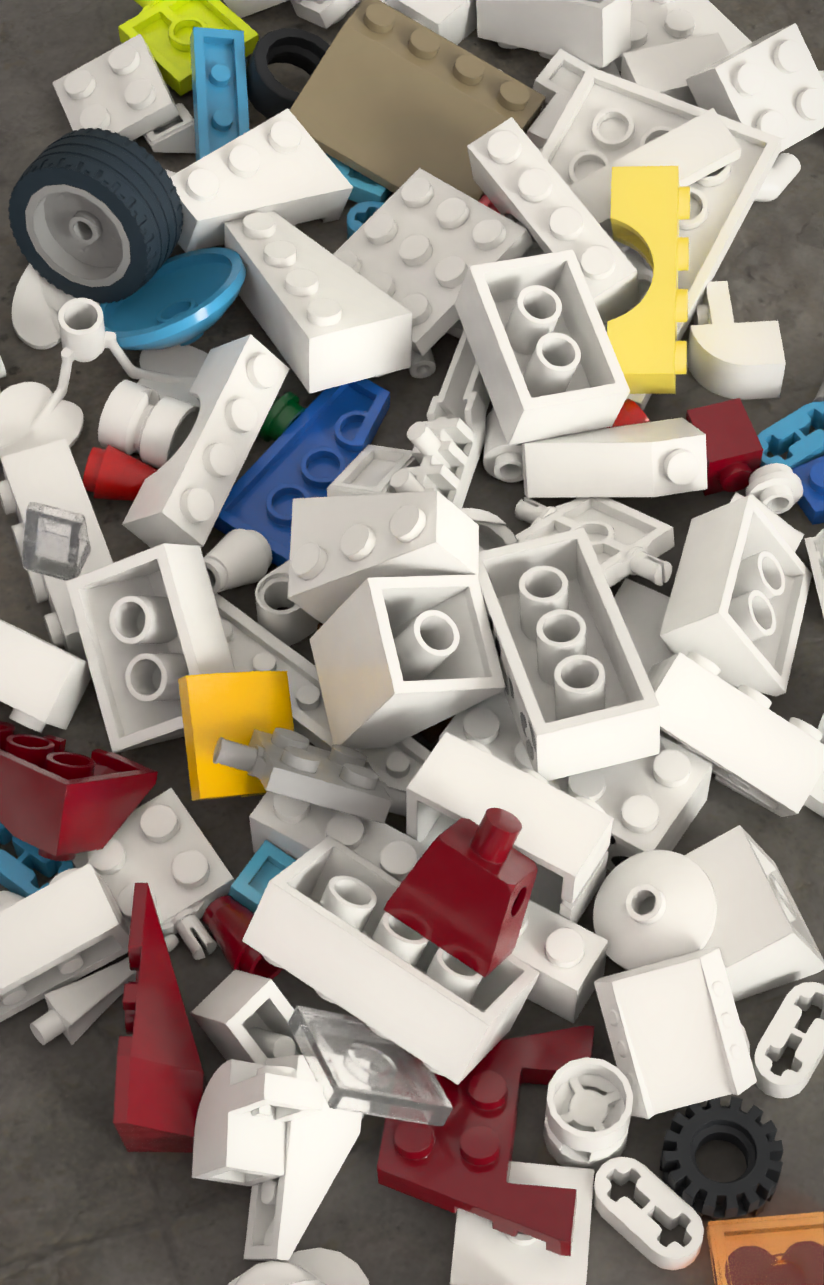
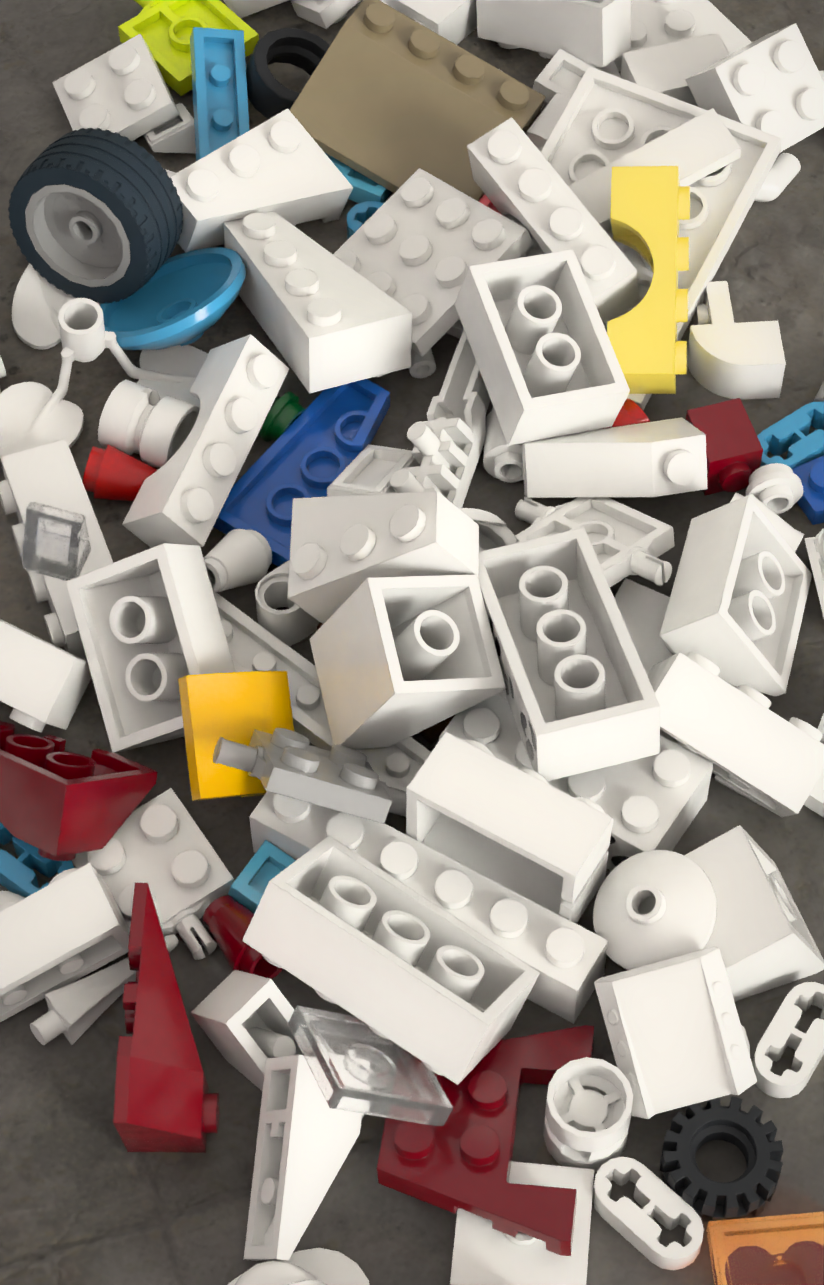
white brick [192,1059,323,1186] -> none
dark red torso [383,808,538,977] -> none

